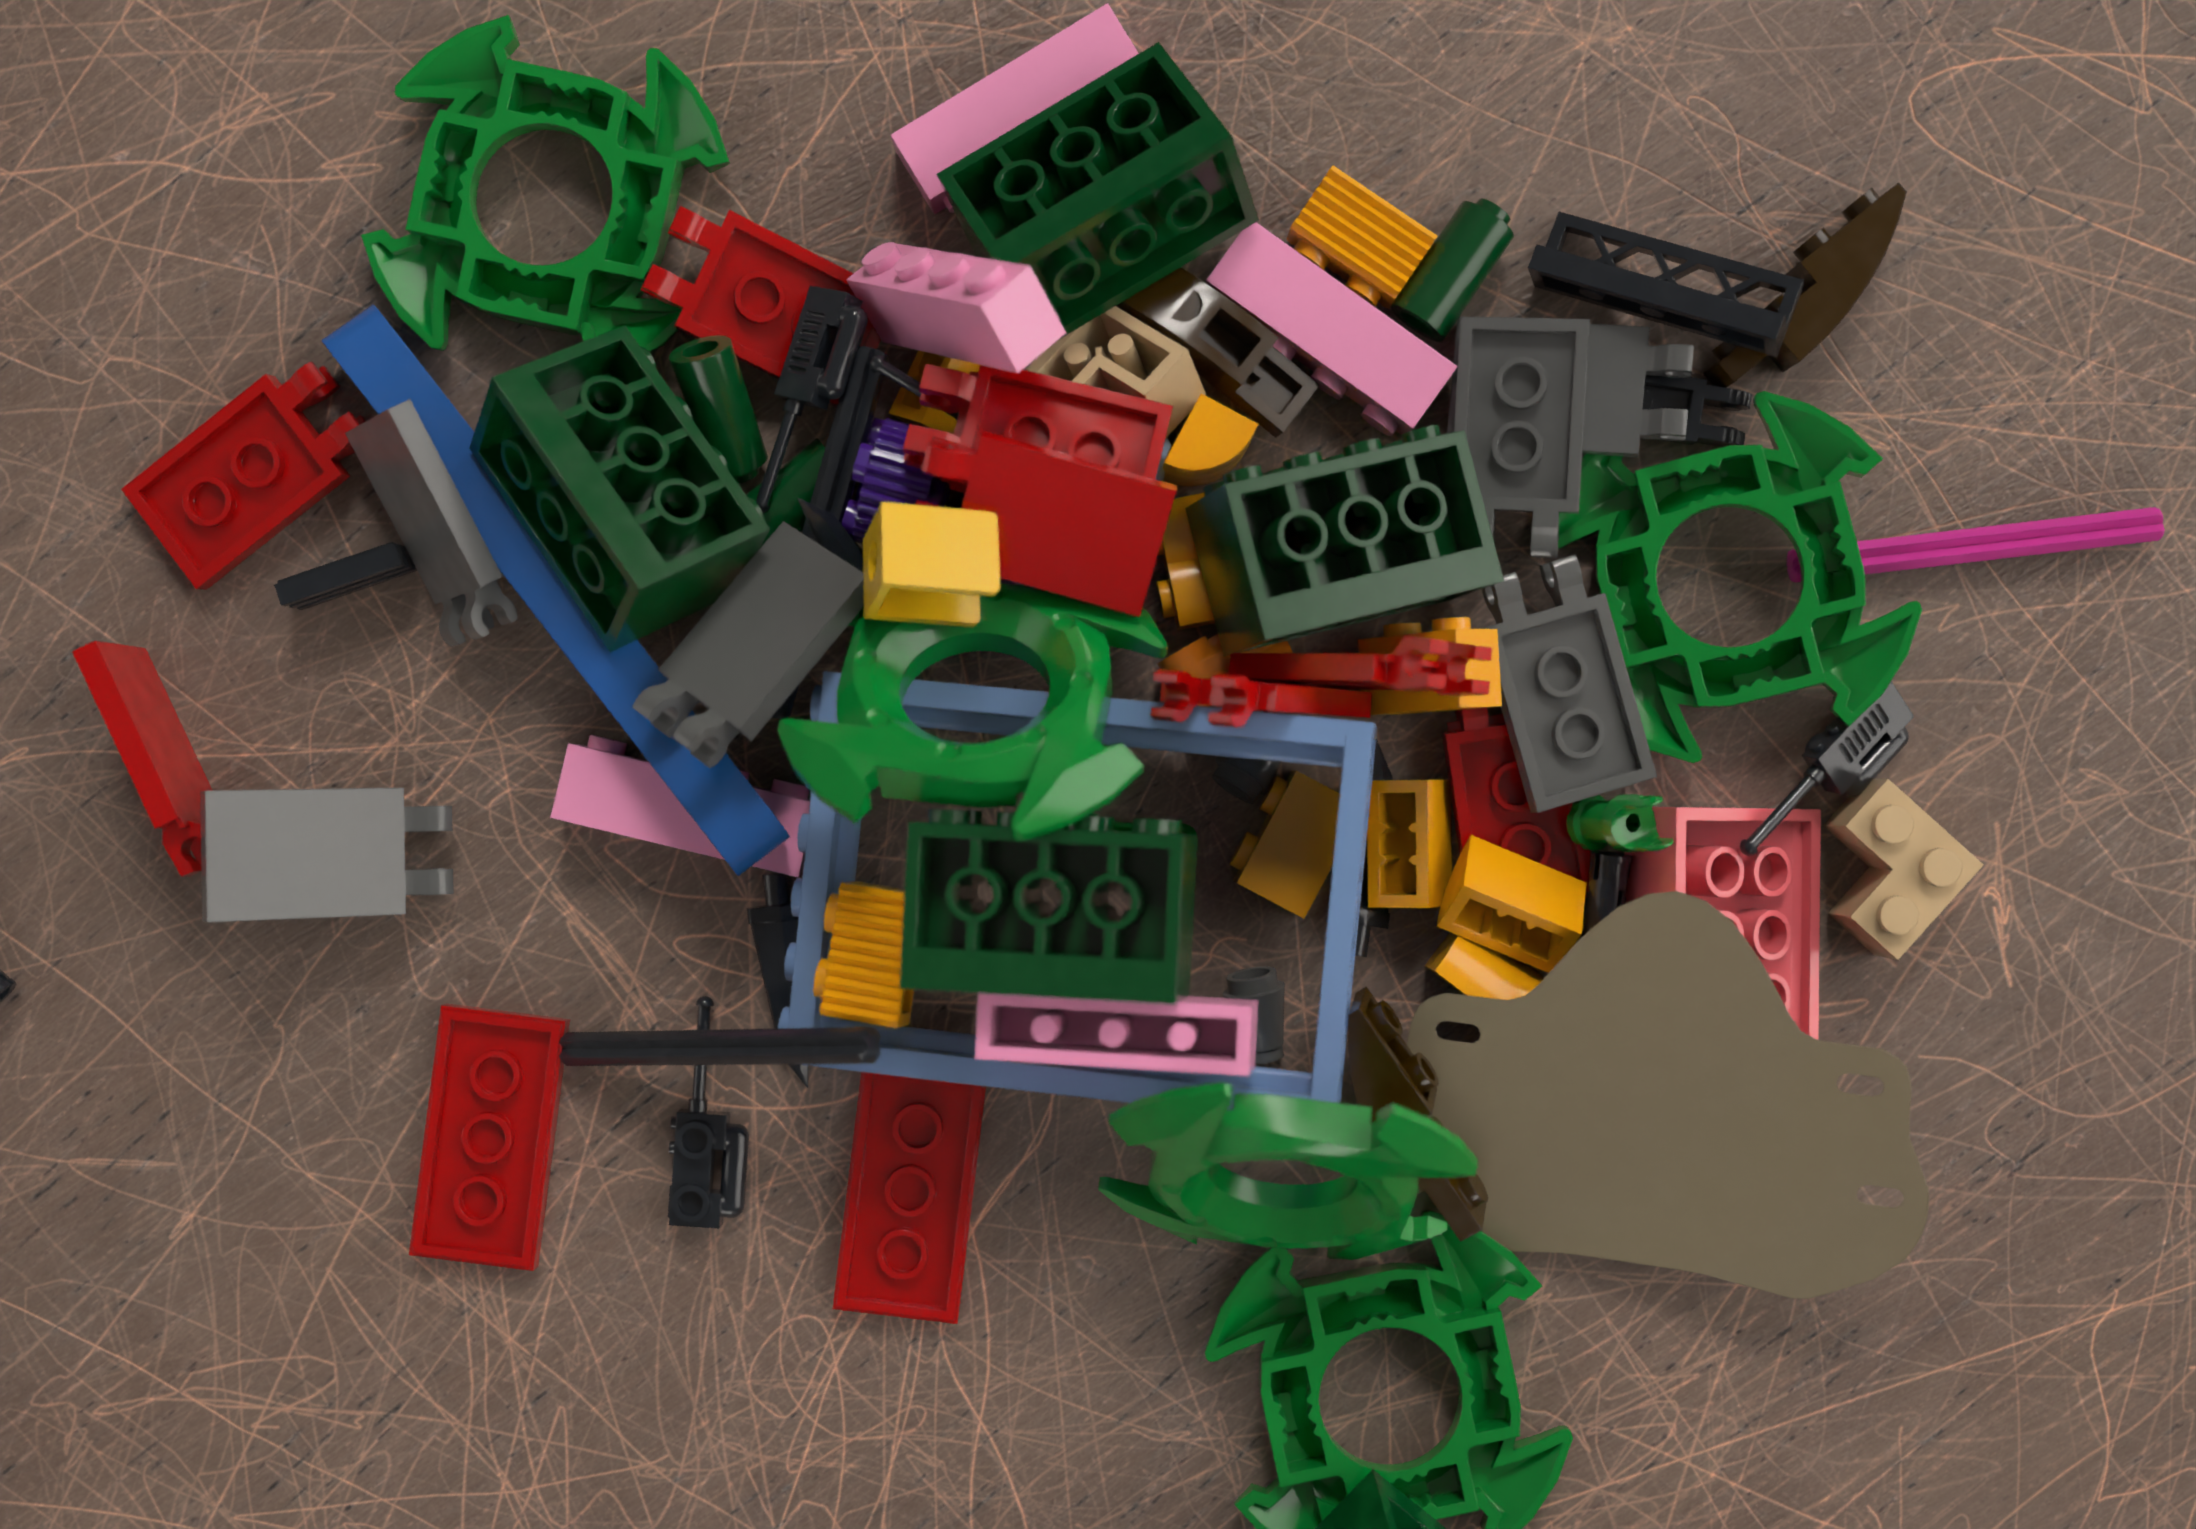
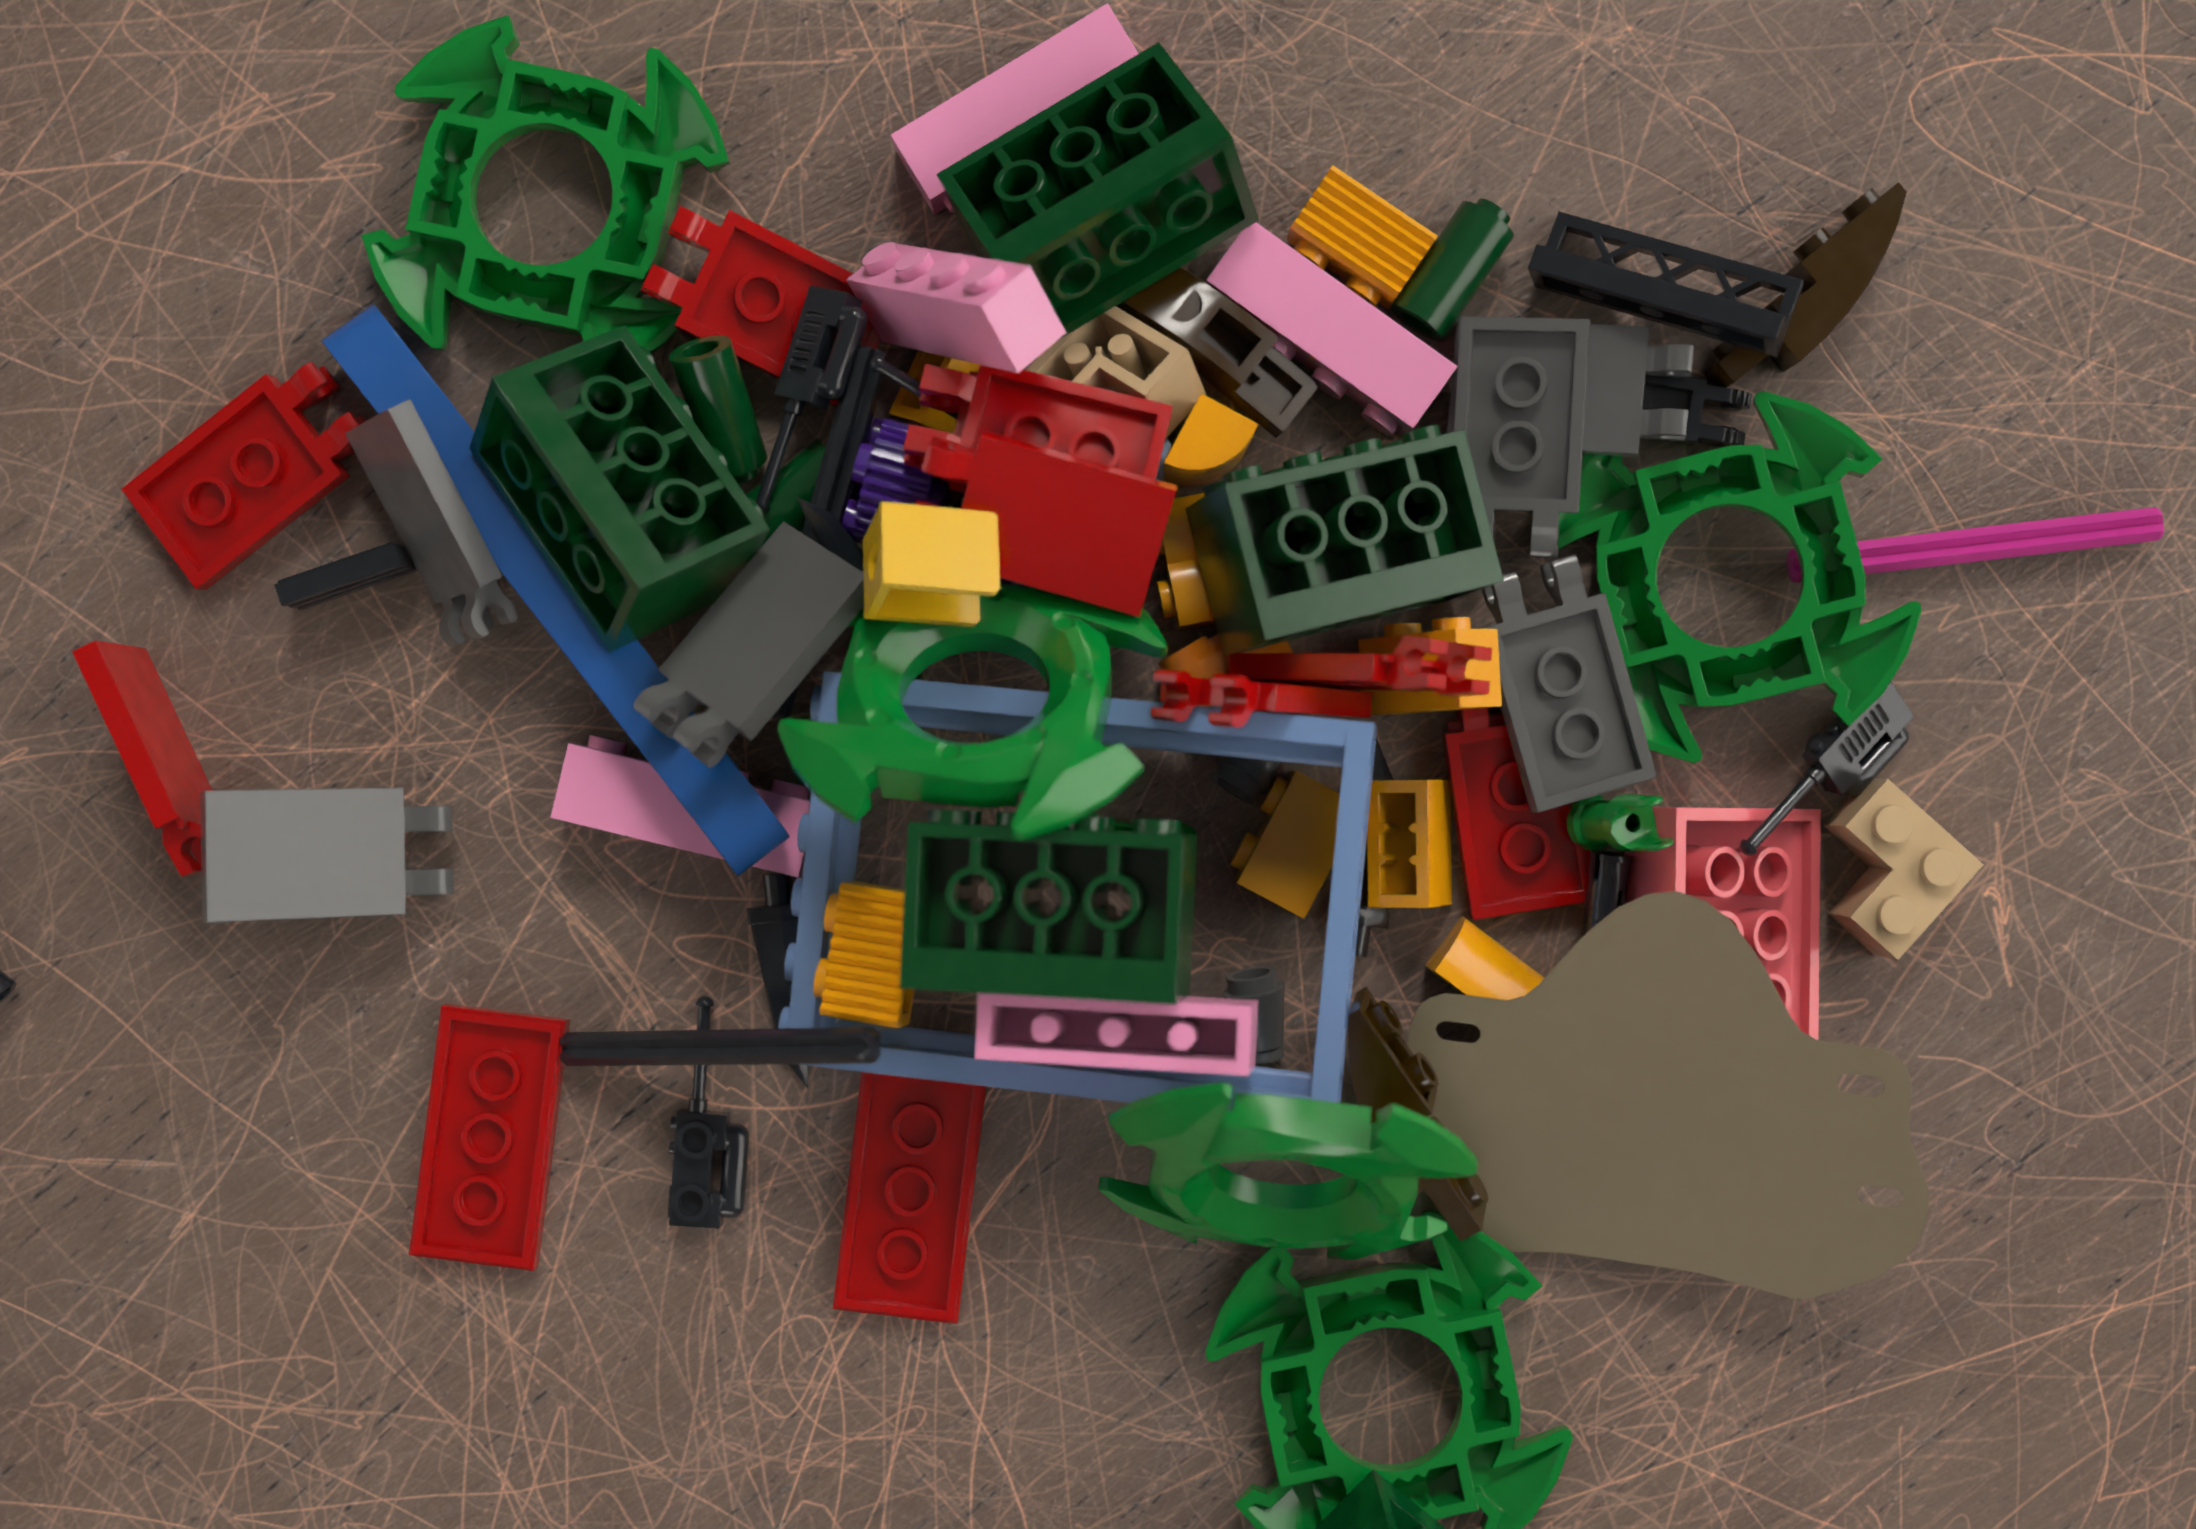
light orange brick [1437,835,1587,973] -> none

